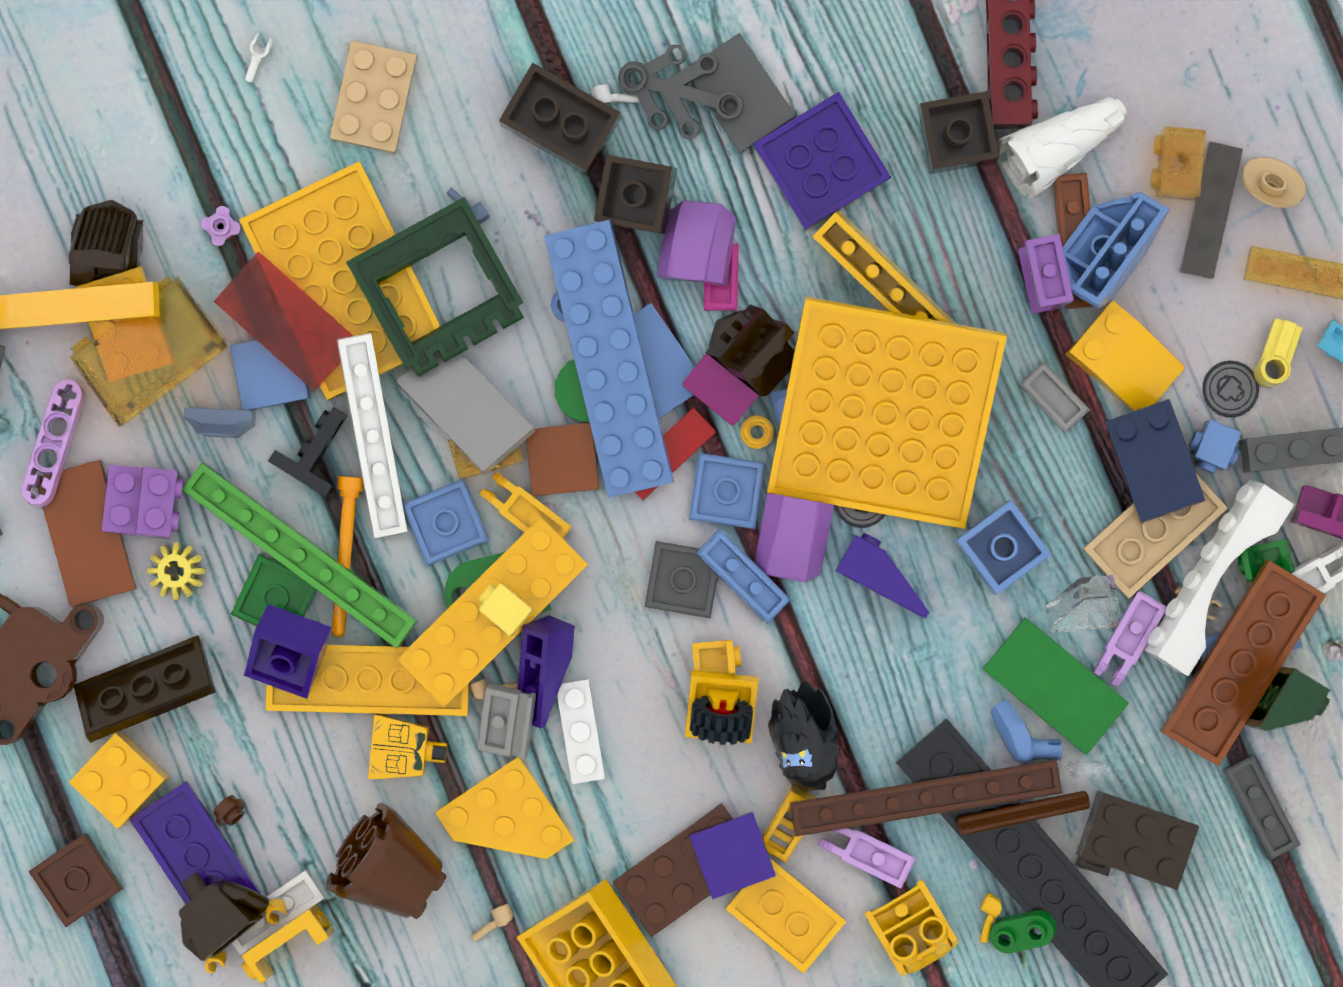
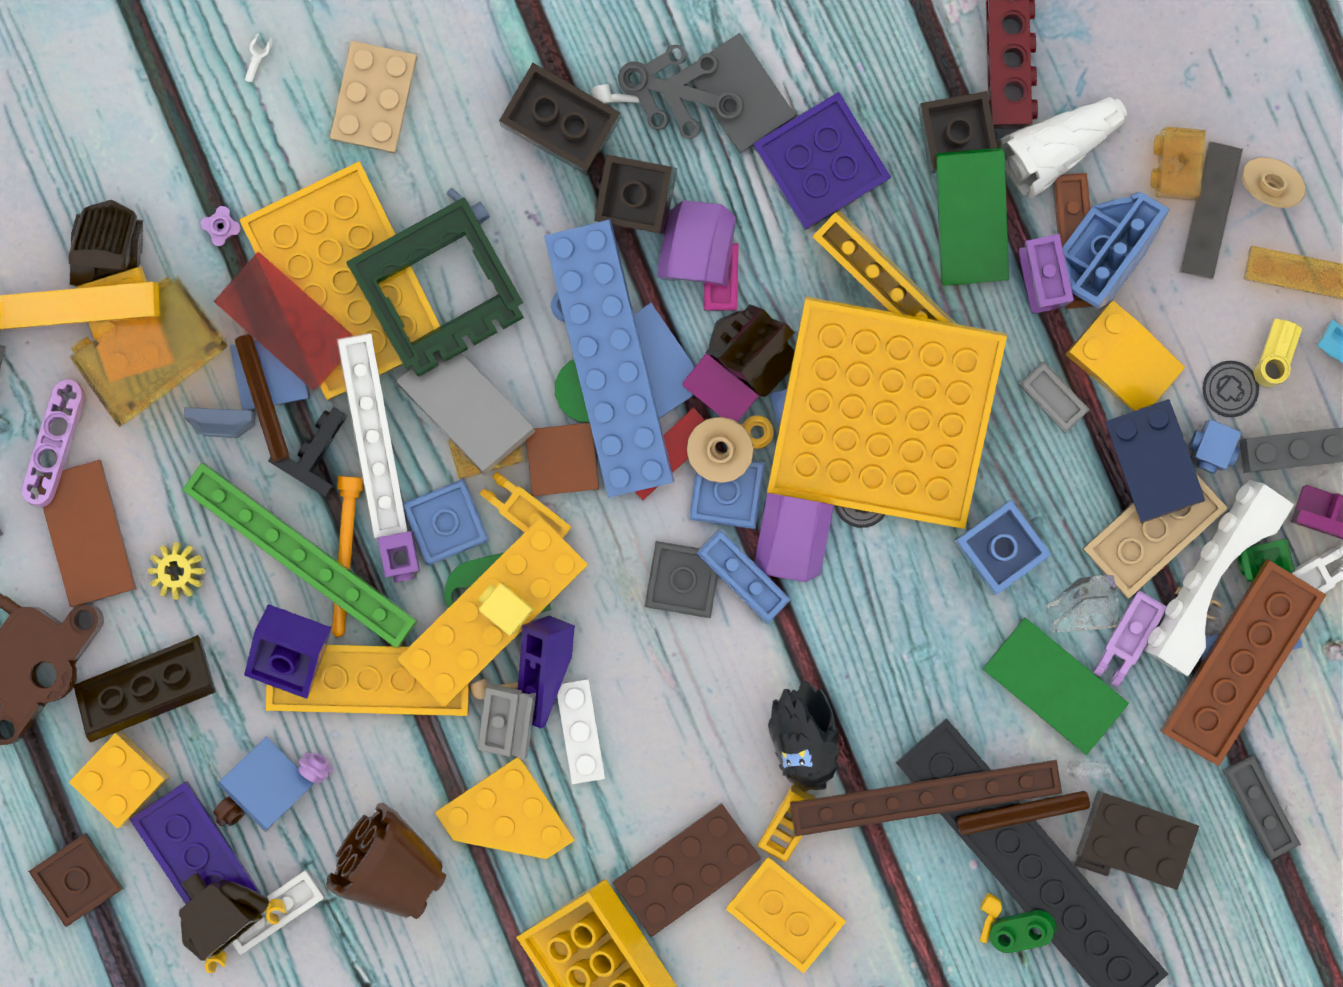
medium lavender plate [101,464,183,539] -> none
green tile [231,553,317,627] -> none
yellow panel [242,904,335,984] -> none
yellow torso [368,714,447,779] -> none
tan hand [471,903,513,942] -> none
plate [685,670,759,745] -> none
dark purple tile [689,812,776,899] -> none
yellow bracket [692,639,741,674] -> none
lavender hinge [817,828,916,888] -> none
dark purple slope [835,533,929,618] -> none
yellow slope [864,880,959,976] -> none
medium blue arm [990,700,1062,764] -> none
dark green slope [1245,667,1330,731] -> none
none -> medium blue tile [218,736,314,832]
none -> reddish brown axle [235,334,289,462]
none -> lavender plate [298,752,333,783]
none -> medium lavender brick [378,531,420,583]
none -> tan dish [687,417,754,483]
none -> green tile [935,147,1009,286]

